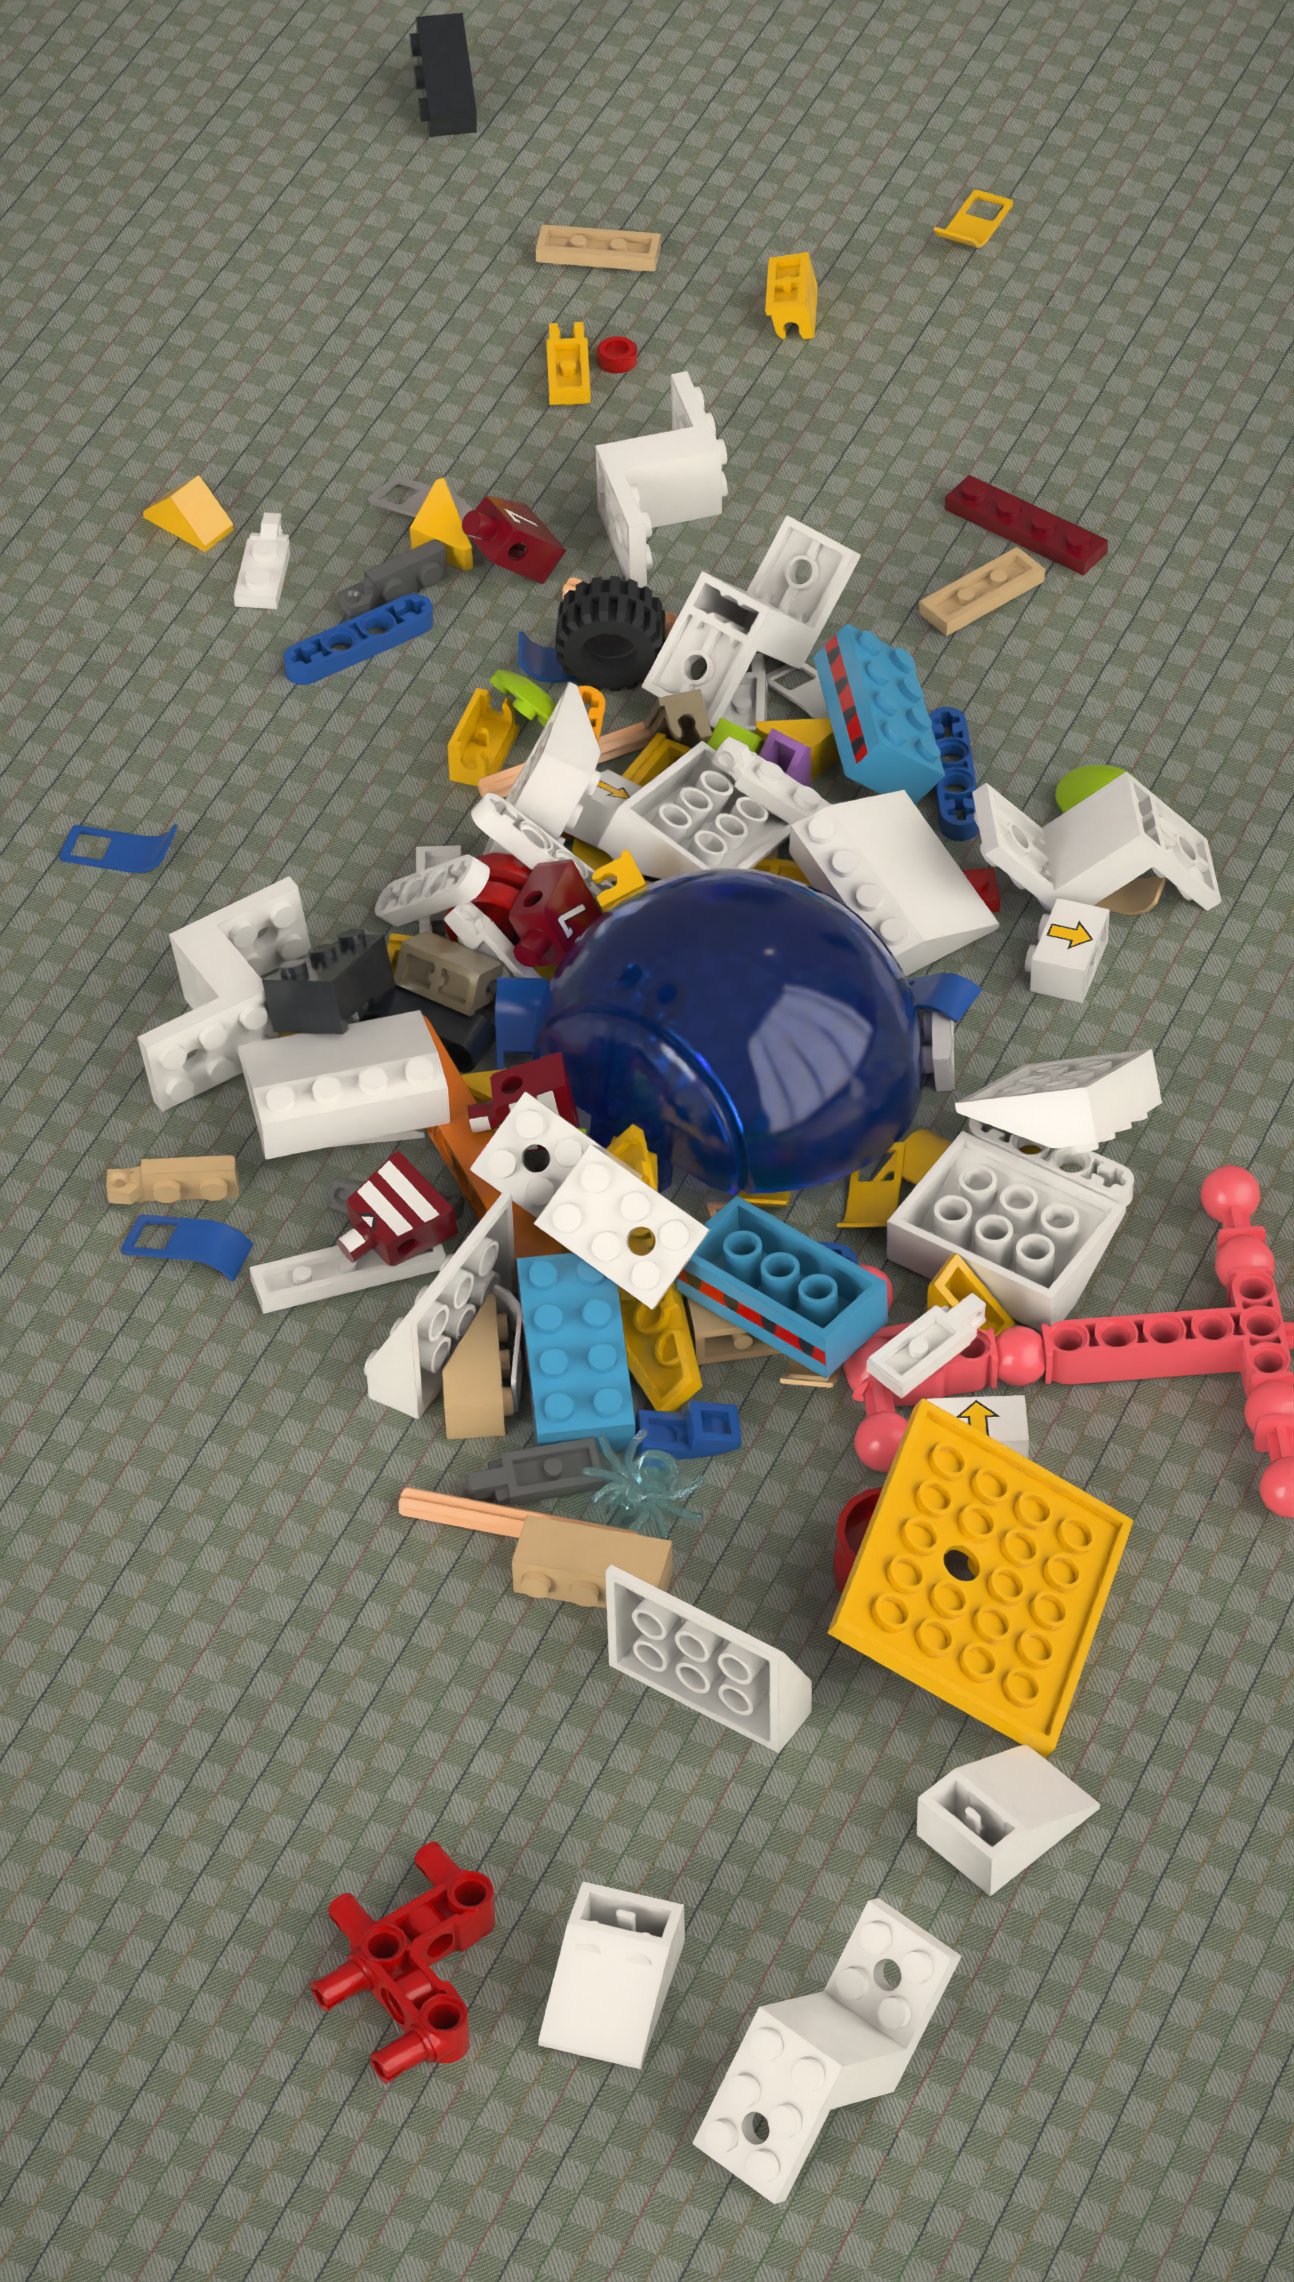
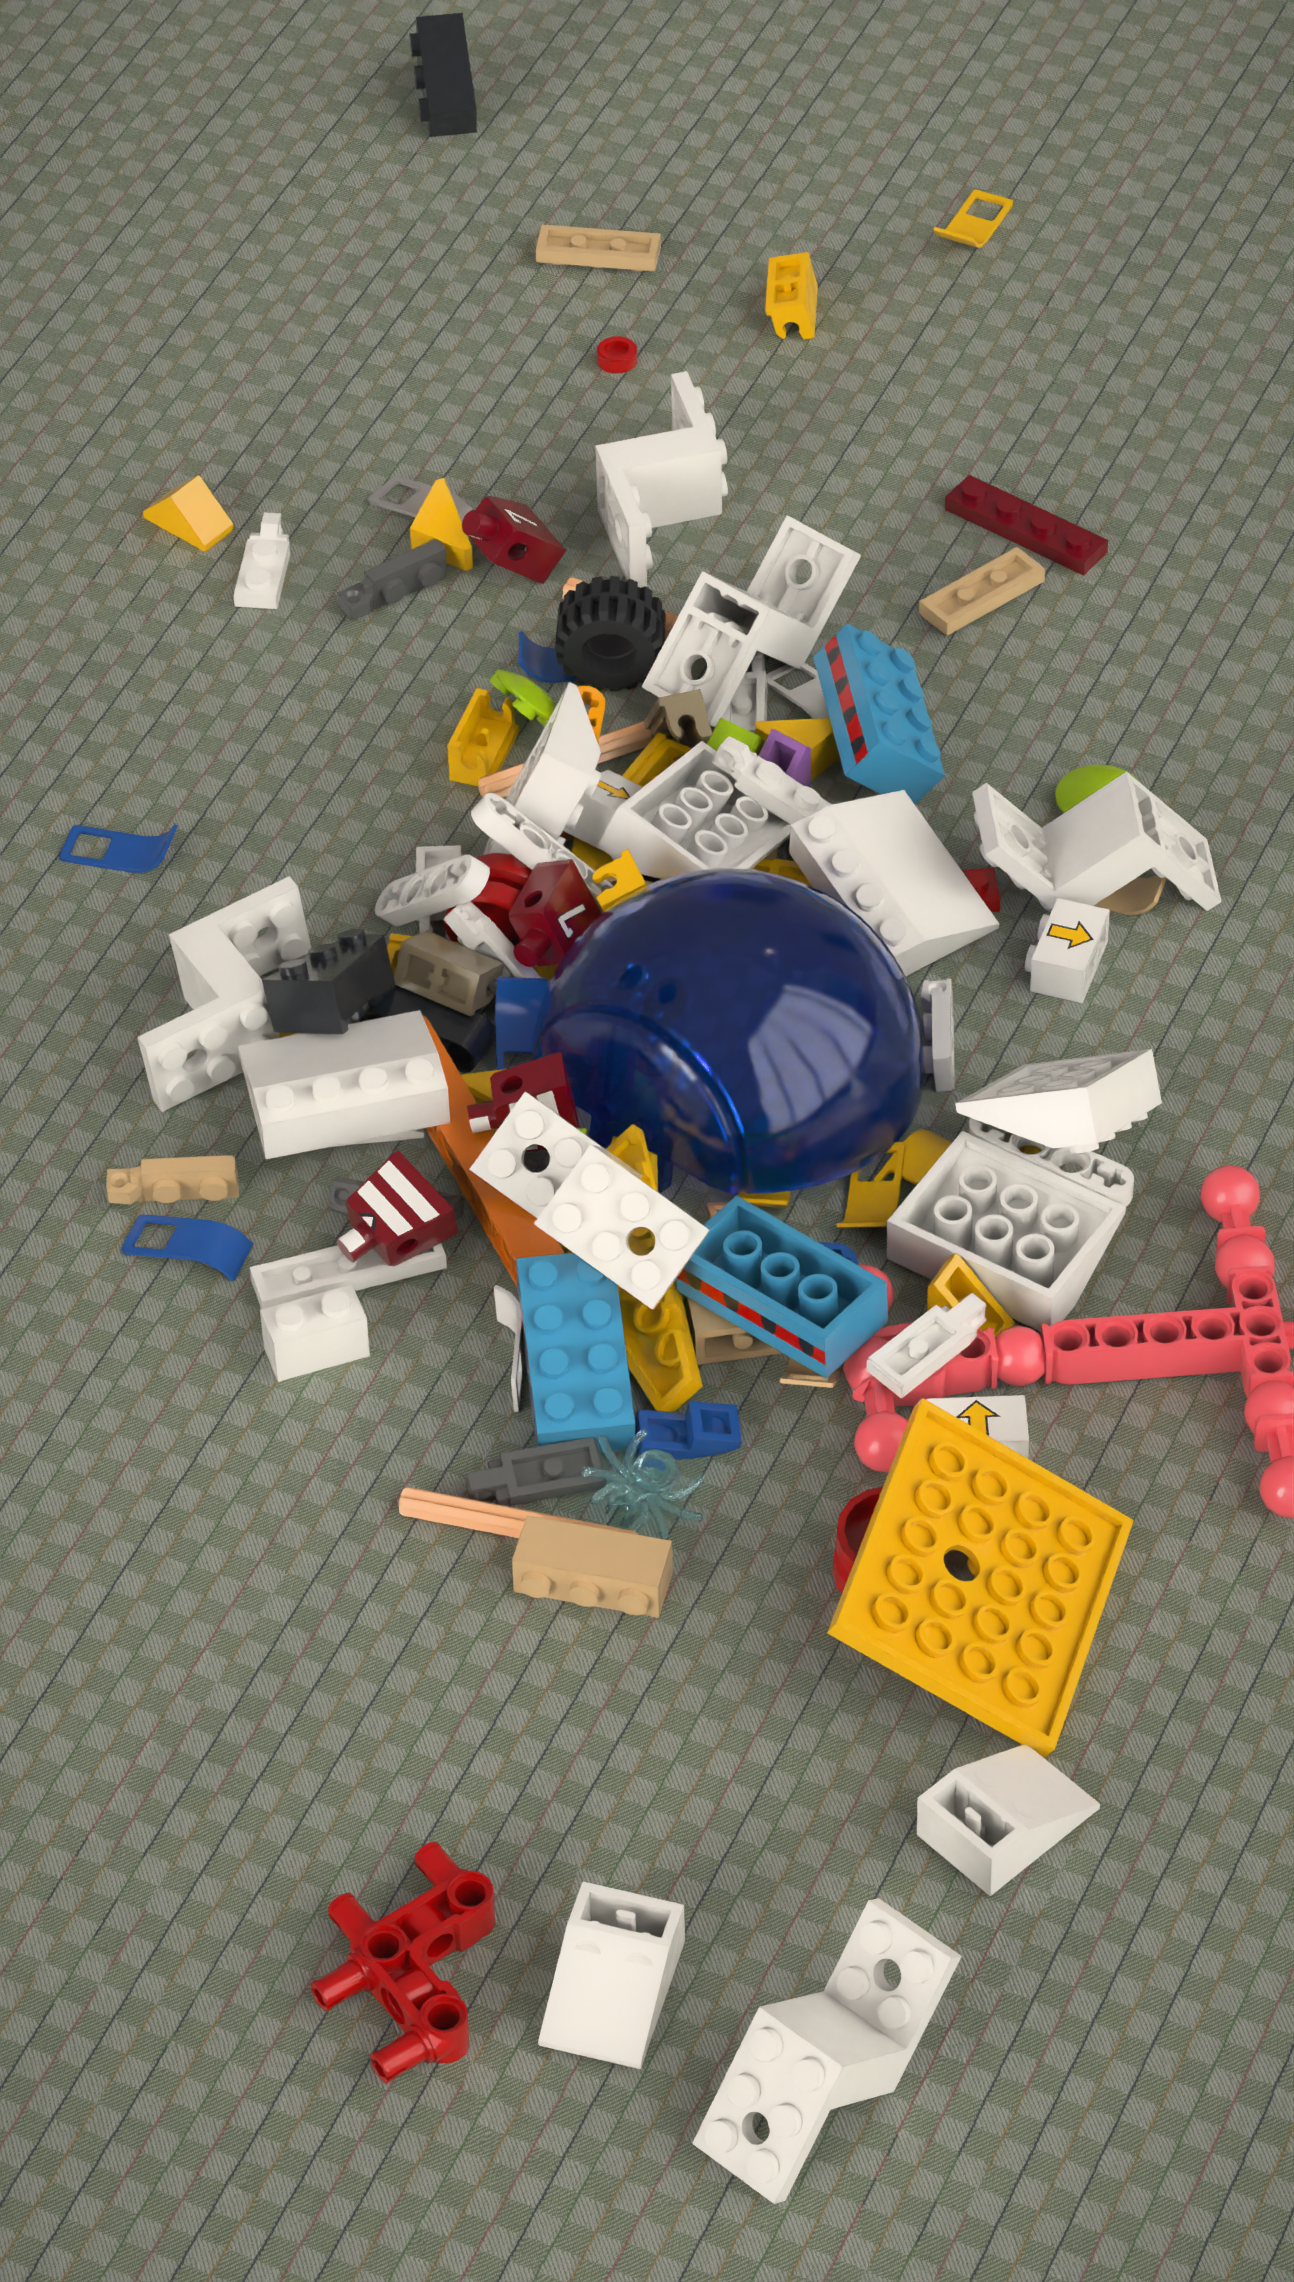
blue beam [284,594,433,685] -> none
white slope [364,1192,517,1419] -> none
tan slope [442,1294,514,1440] -> none
yellow hinge [546,322,591,405] -> none
white slope [605,1564,812,1753] -> none
blue piece [864,973,983,1023] -> none
blue beam [928,707,979,841] -> none
none -> white brick [260,1284,370,1382]

